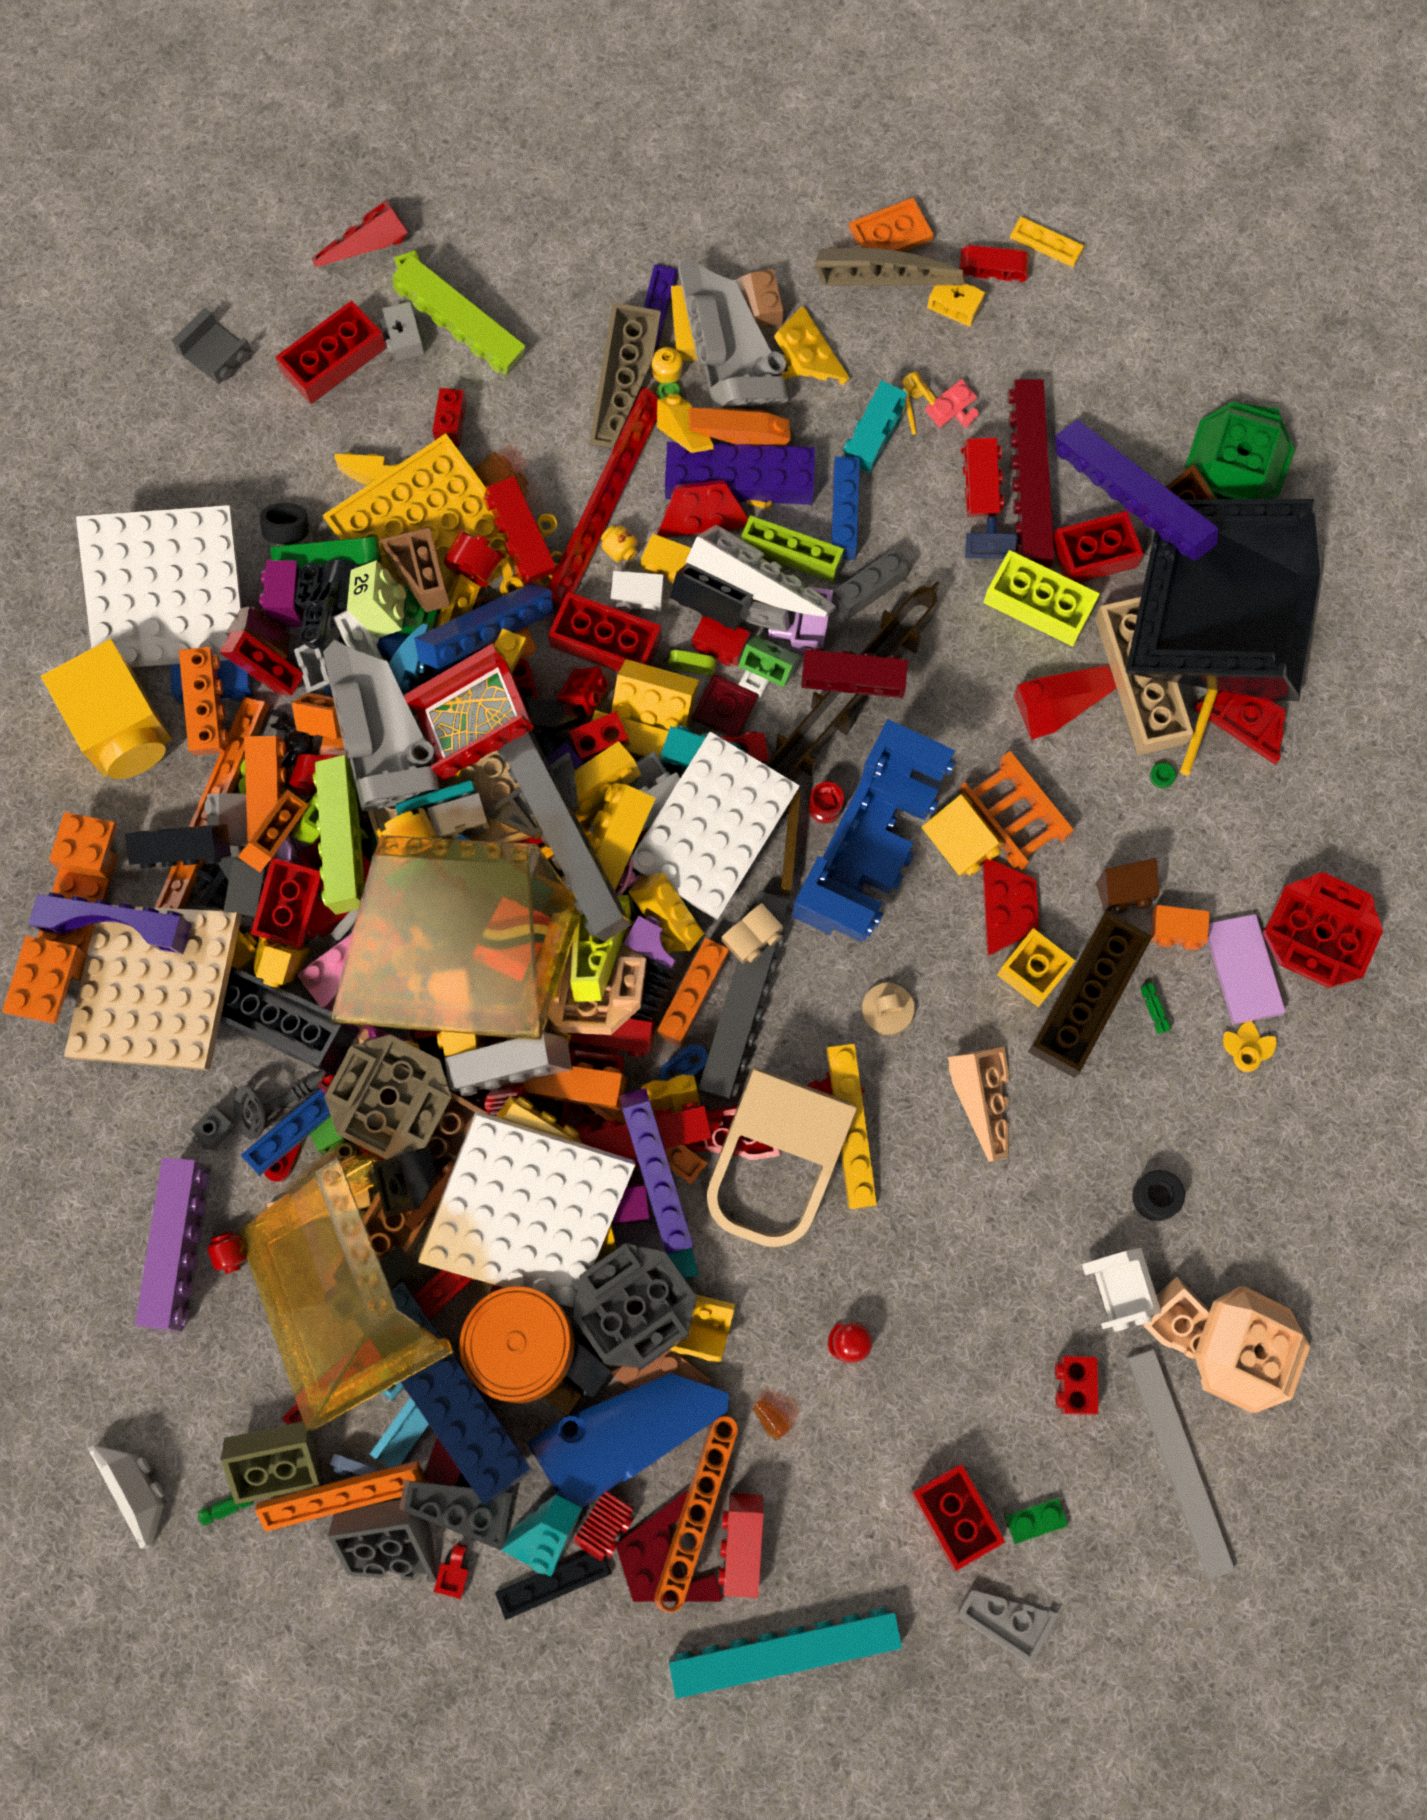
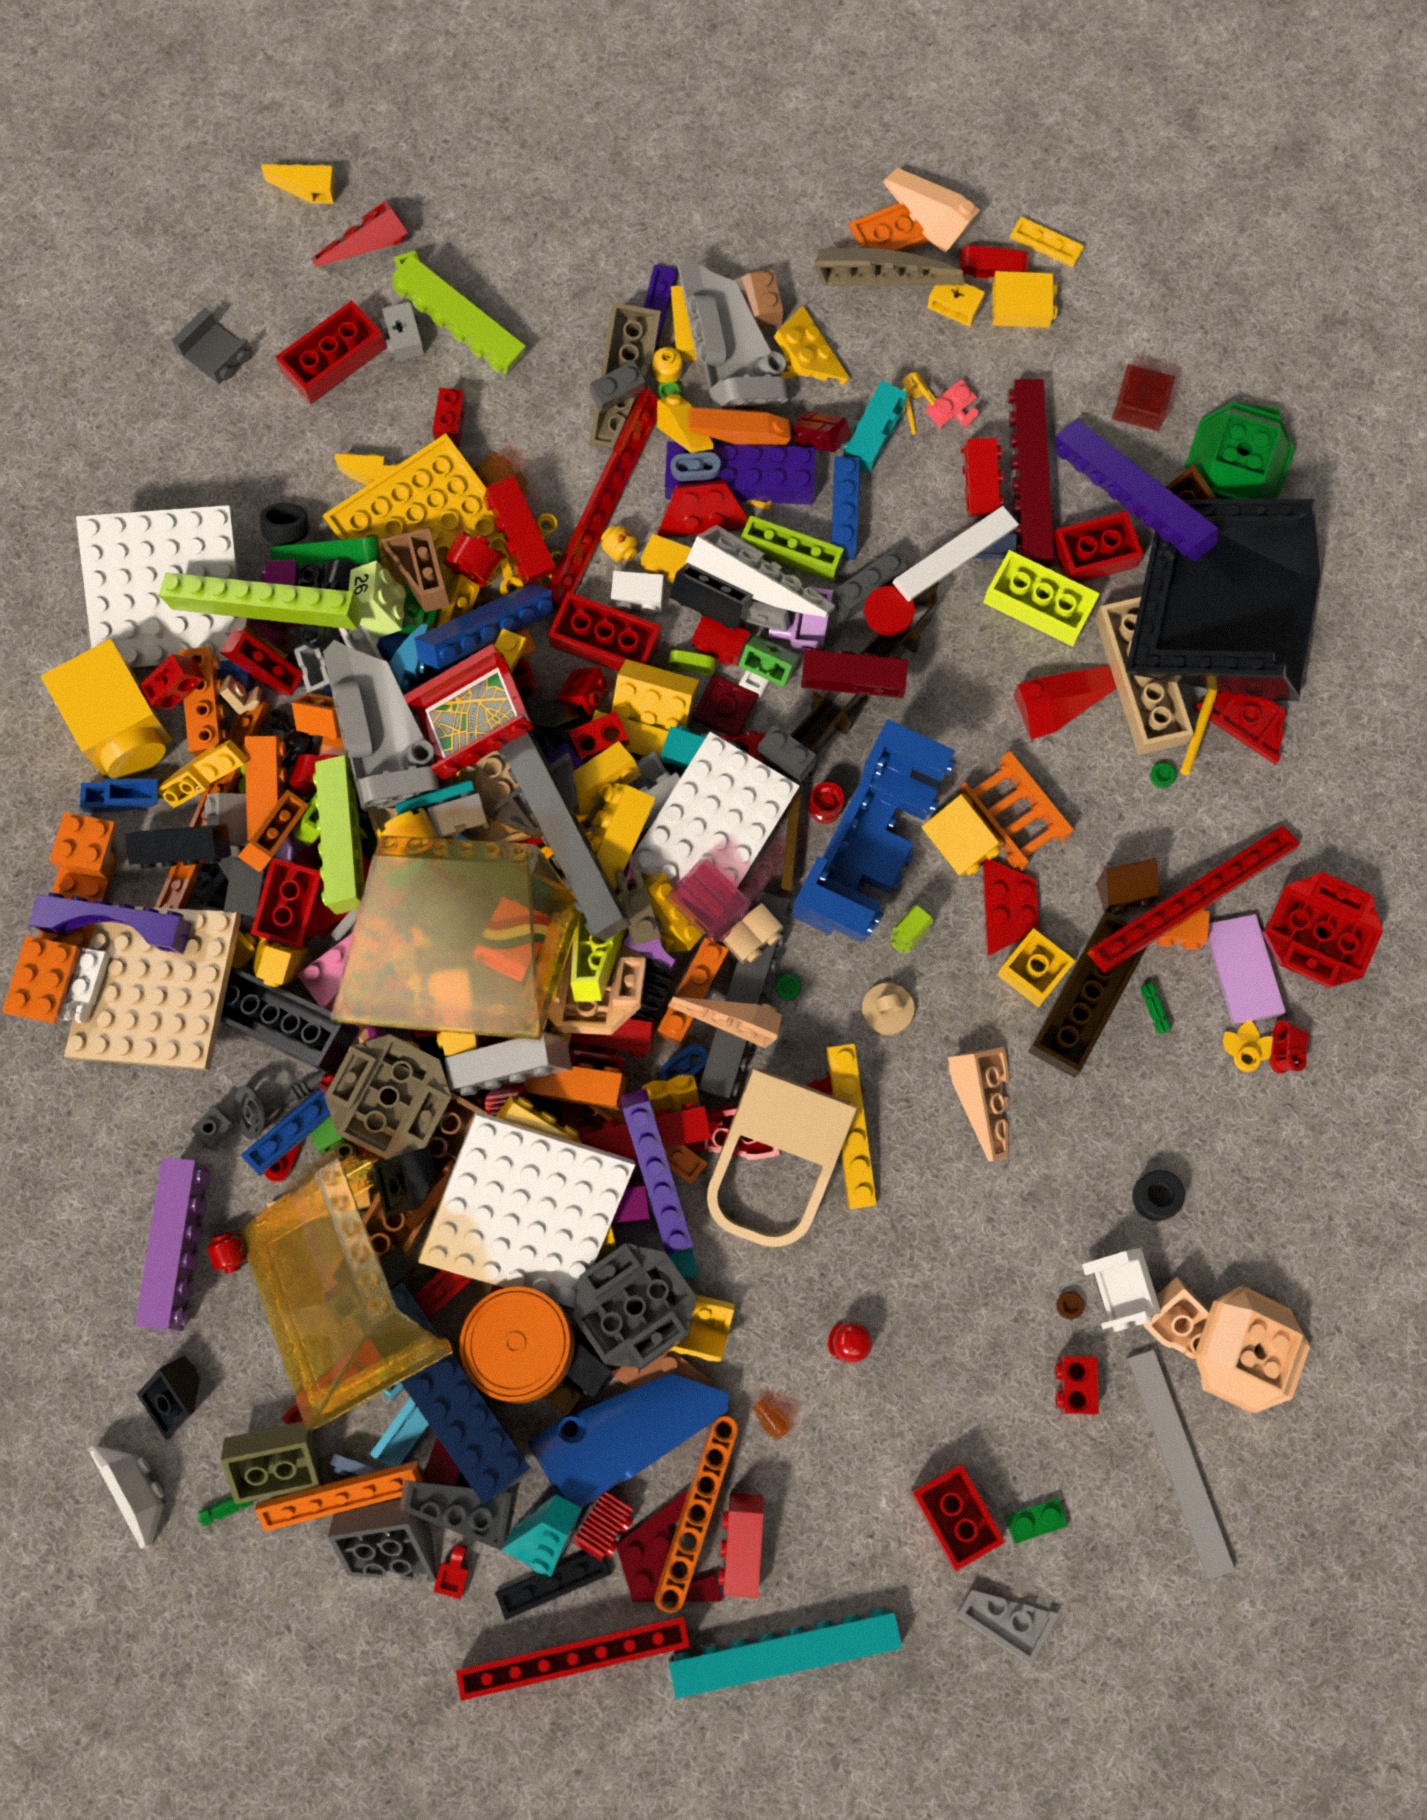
none -> white hinge [61,948,110,1024]
none -> blue slope [80,778,159,813]
none -> black slope [136,1355,200,1440]
none -> red brick [138,654,205,711]
none -> lime brick [158,572,365,630]
none -> yellow slope [158,739,248,808]
none -> tan bracket [219,675,262,715]
none -> yellow slope [261,164,336,203]
none -> red brick [455,1615,690,1701]
none -> dark grey brick [589,360,645,413]
none -> dark tan hinge [615,866,661,946]
none -> clear pink brick [665,859,752,942]
none -> light nougat wedge [668,997,782,1048]
none -> sand blue plate [671,452,720,481]
none -> dark grey brick [758,725,816,785]
none -> green tile [775,974,801,1001]
none -> dark red brick [791,411,851,453]
none -> red tile [863,585,915,636]
none -> light nougat wedge [883,168,980,253]
none -> lime brick [890,905,933,954]
none -> white tile [892,506,1019,602]
none -> yellow brick [992,271,1057,328]
none -> reddish brown tile [1056,1291,1085,1320]
none -> red plate [1087,825,1300,974]
none -> clear red brick [1111,364,1175,432]
none -> red piece [1270,1020,1309,1074]

